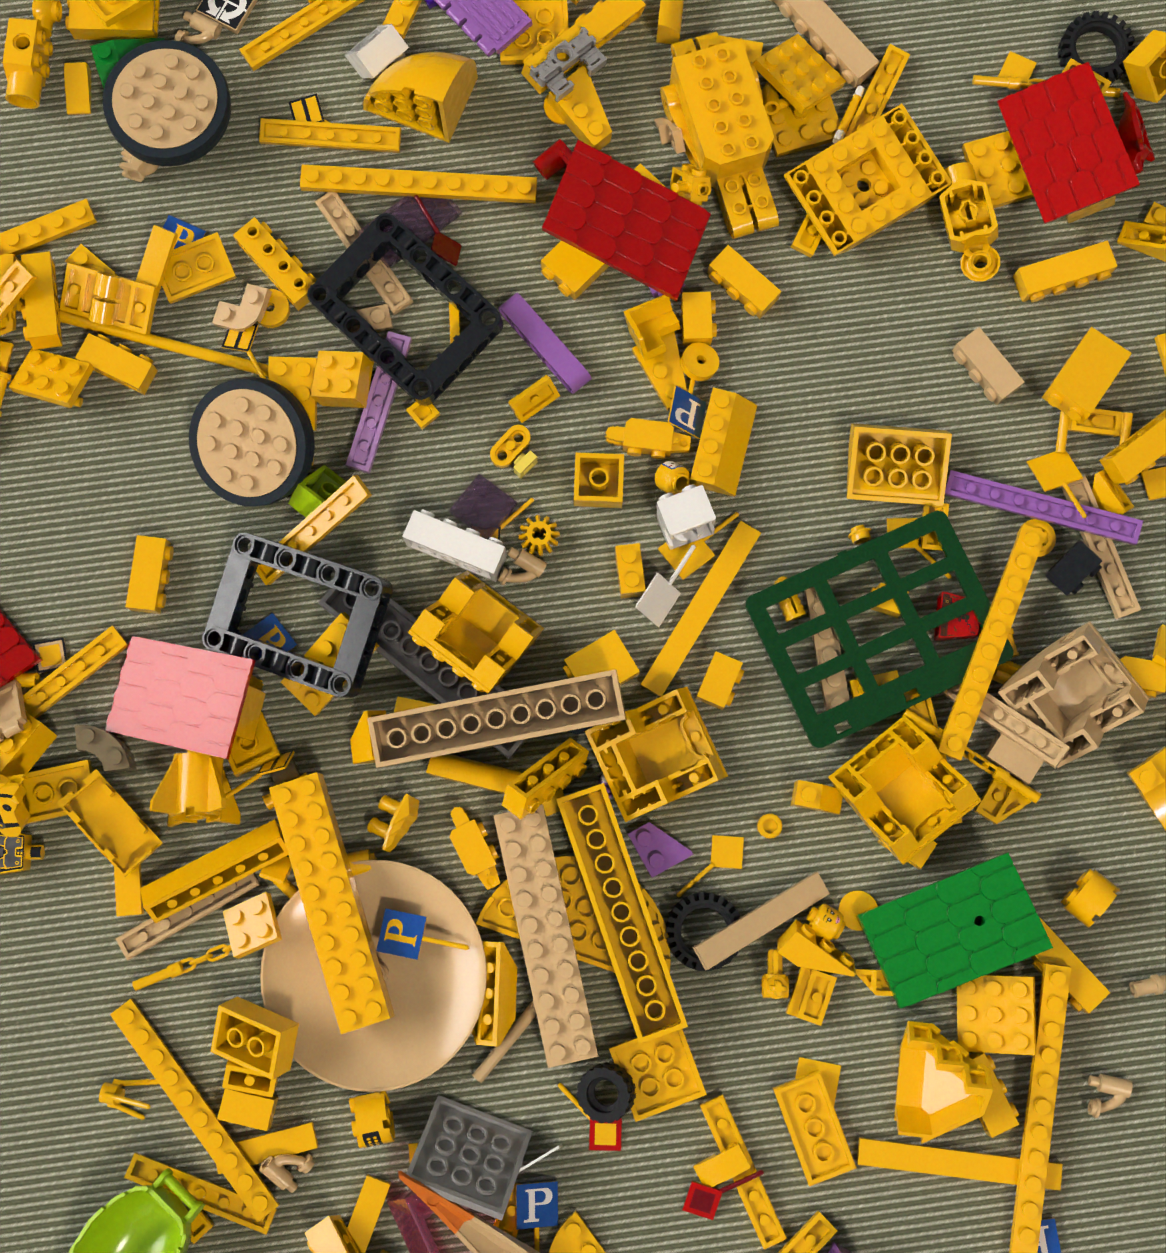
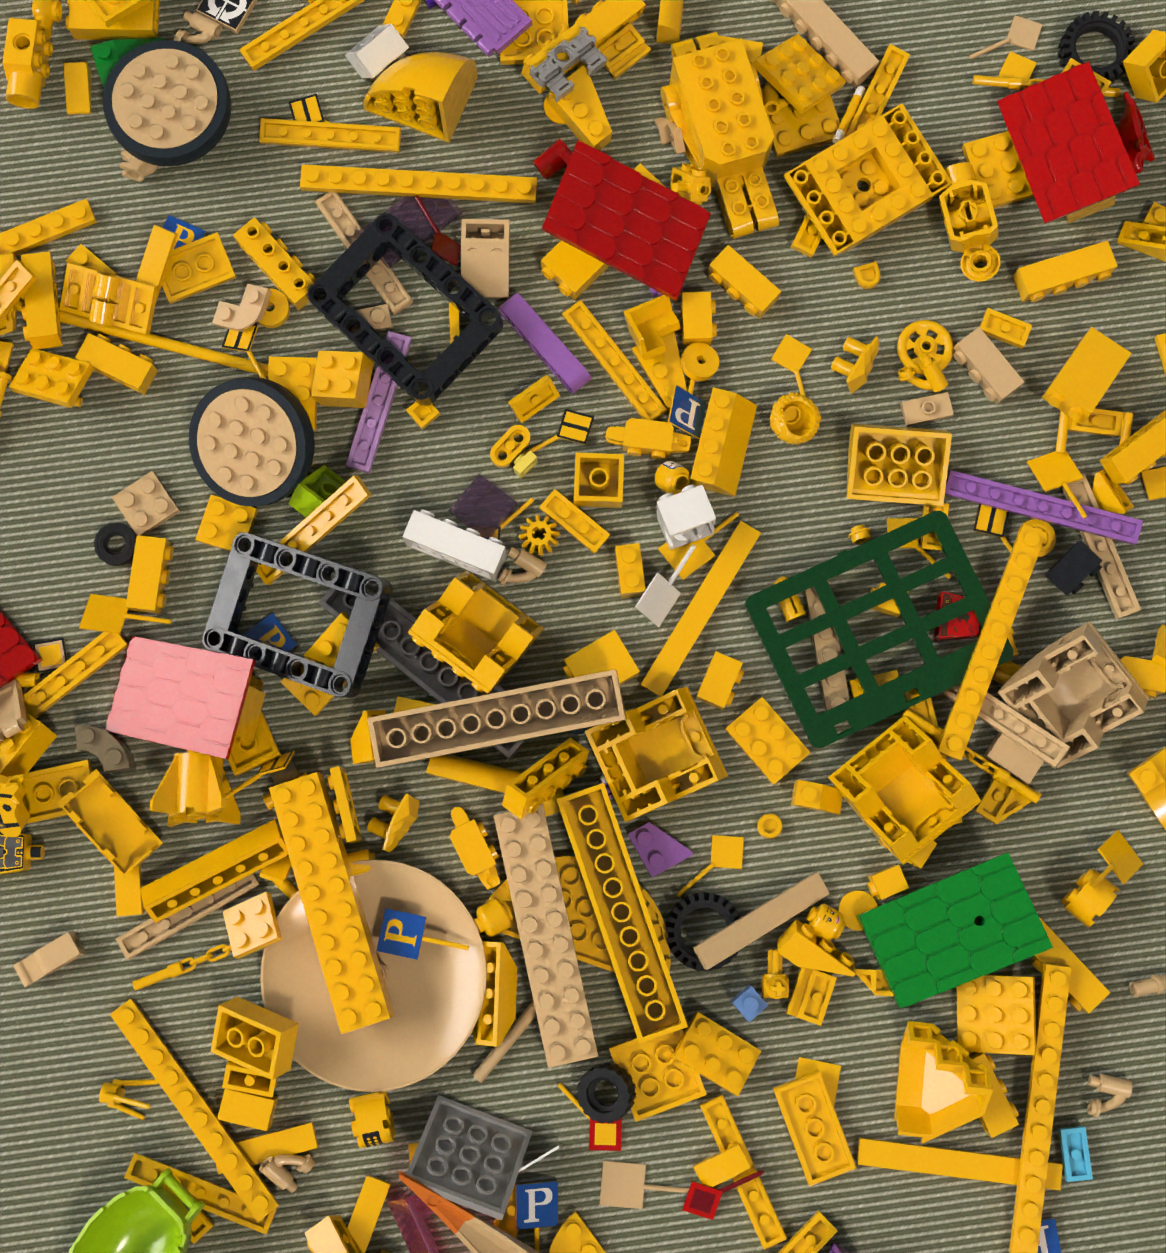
none -> tan piece [13,931,86,987]
none -> yellow piece [79,594,172,634]
none -> black tyre [94,522,137,566]
none -> tan plate [112,471,181,536]
none -> yellow plate [195,495,258,551]
none -> yellow plate [327,766,363,843]
none -> tan slope [461,219,510,298]
none -> yellow head [474,899,513,937]
none -> piece [520,409,594,455]
none -> yellow plate [539,489,610,554]
none -> yellow tile [562,300,667,421]
none -> yellow plate [597,23,652,80]
none -> tan piece [599,1161,689,1209]
none -> yellow plate [672,1012,761,1096]
none -> yellow plate [725,697,811,785]
none -> medium blue brick [730,984,768,1022]
none -> yellow hair [770,392,821,445]
none -> yellow piece [771,334,812,397]
none -> yellow connector [831,336,880,394]
none -> yellow tile [853,261,881,289]
none -> yellow brick [867,865,909,900]
none -> yellow plate [897,320,954,375]
none -> yellow plant [898,353,948,392]
none -> tan plate [900,392,954,427]
none -> tan piece [969,15,1043,59]
none -> piece [973,504,1012,554]
none -> yellow plate [980,308,1032,349]
none -> medium azure plate [1058,1126,1093,1182]
none -> yellow piece [1089,830,1144,890]

